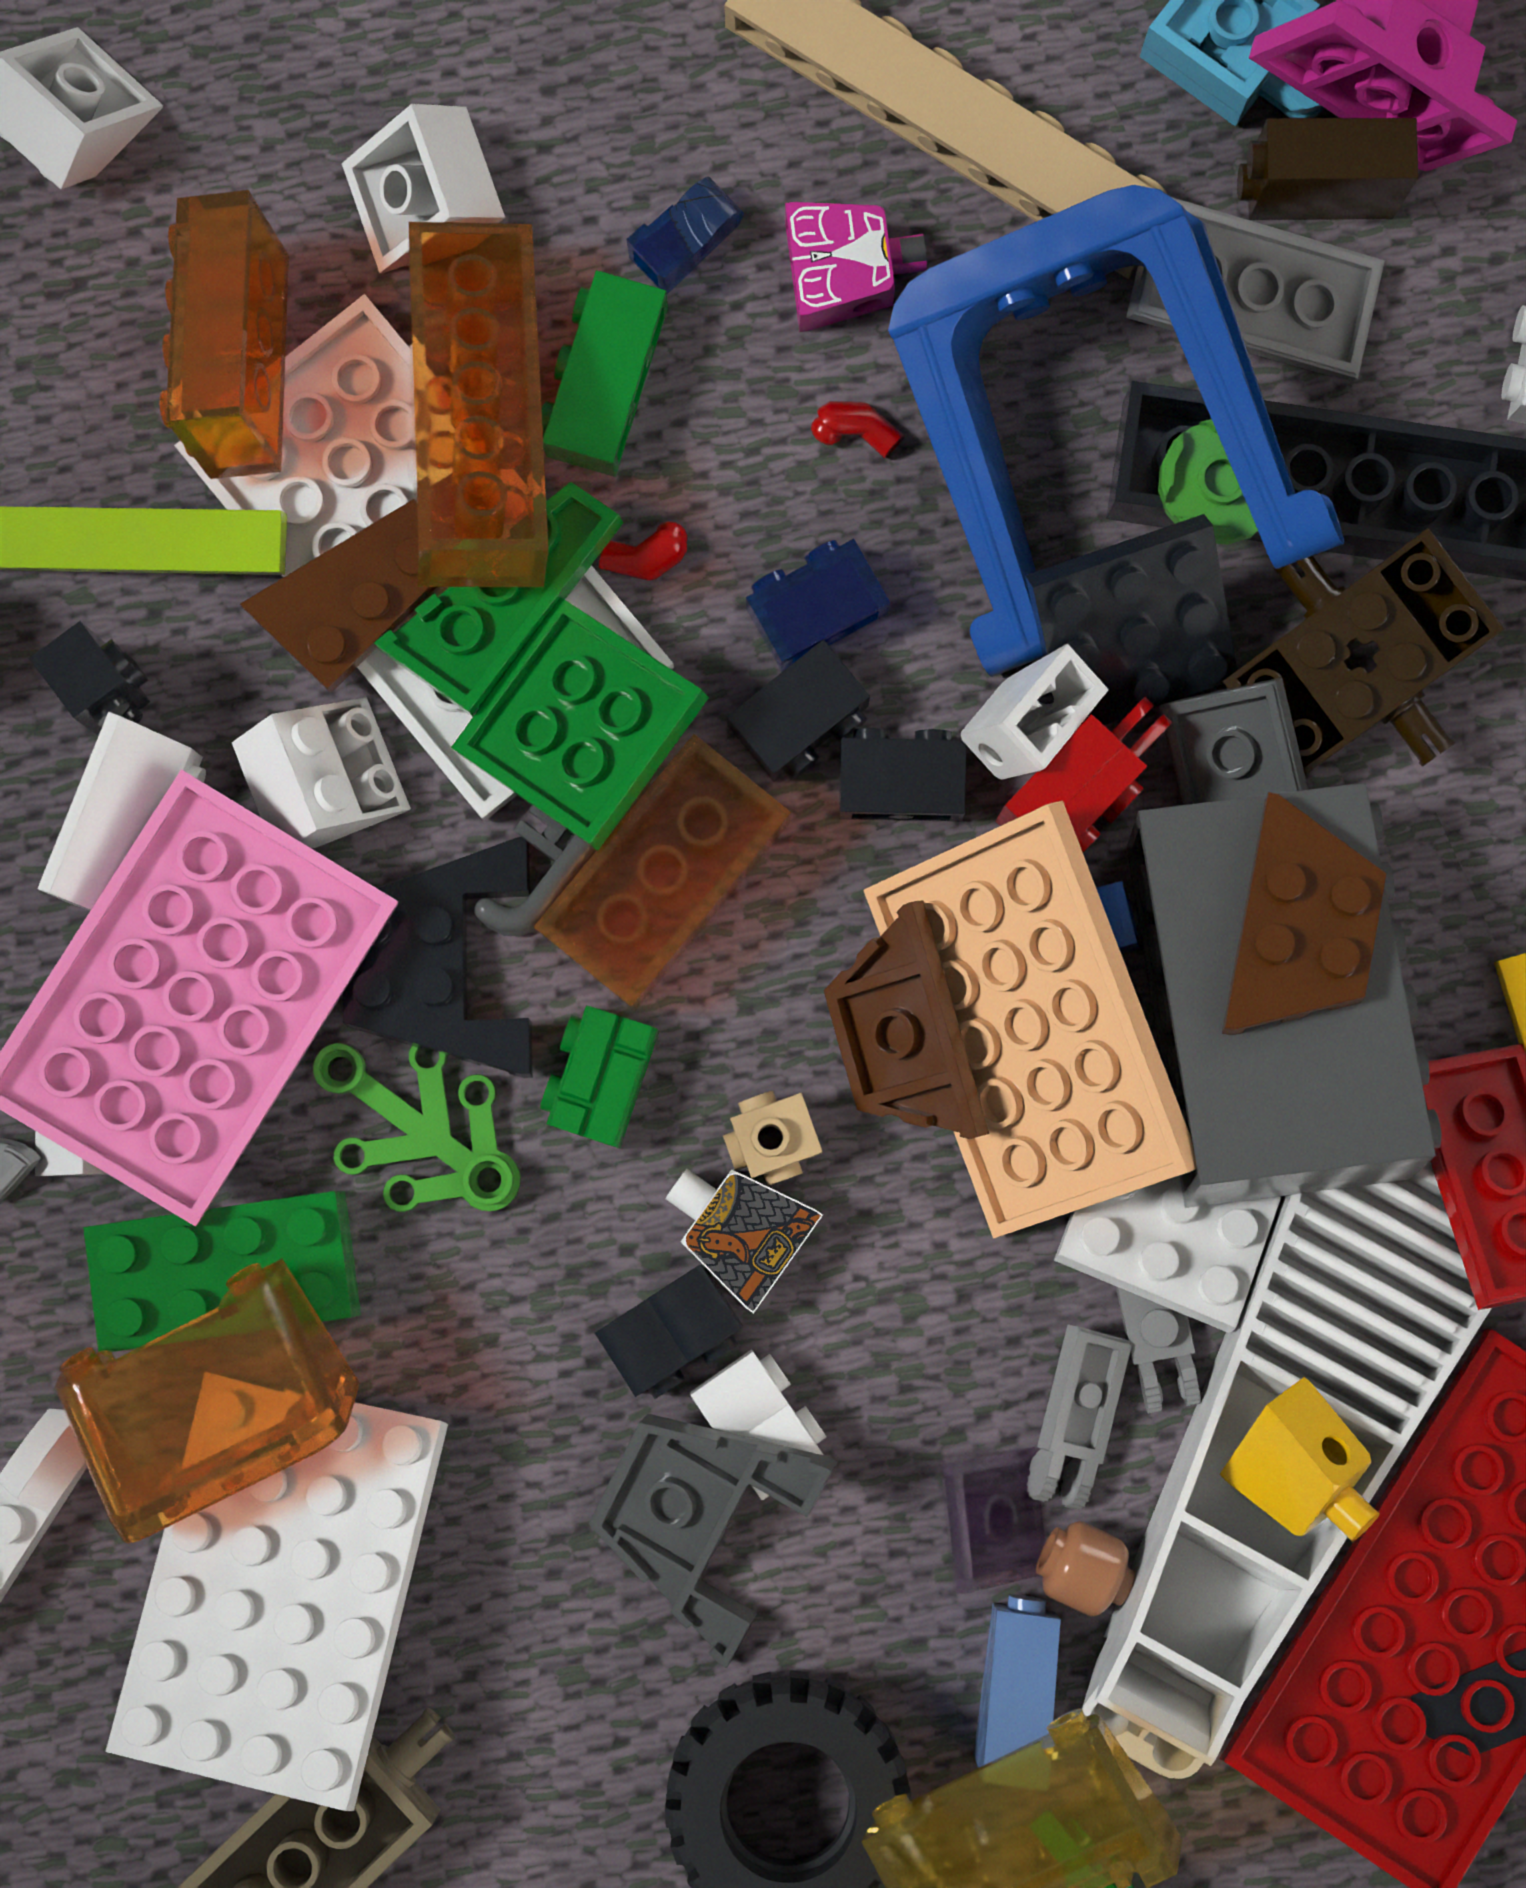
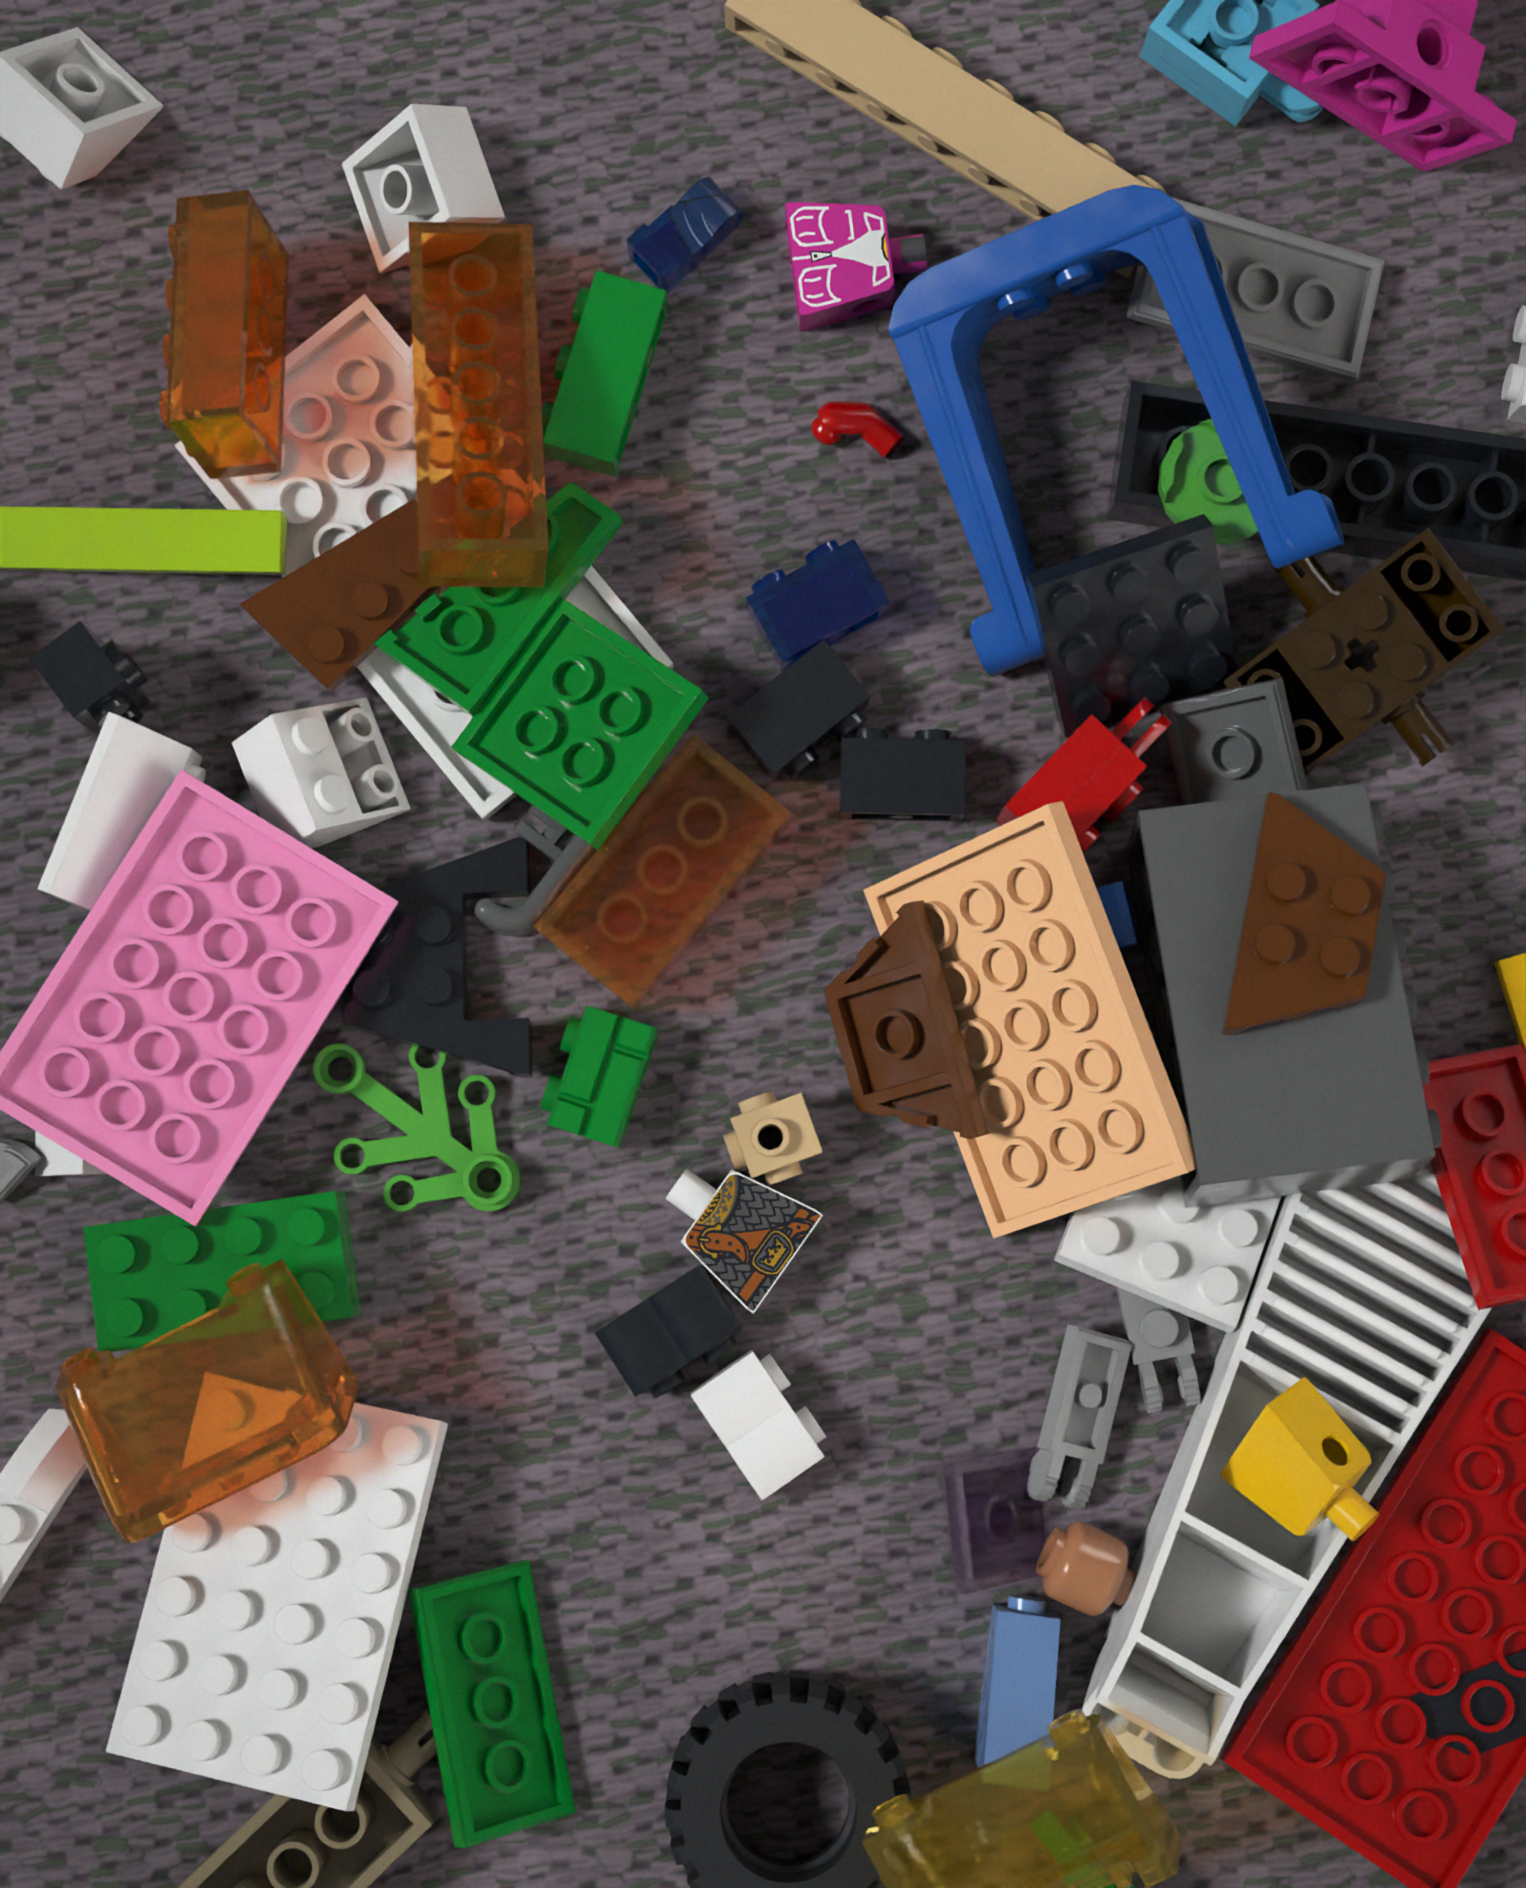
dark grey wing [589,1414,838,1668] -> none
red arm [599,521,688,580] -> none
white torso [961,644,1109,780] -> none
dark brown brick [1237,118,1418,220] -> none
none -> green tile [408,1560,576,1849]

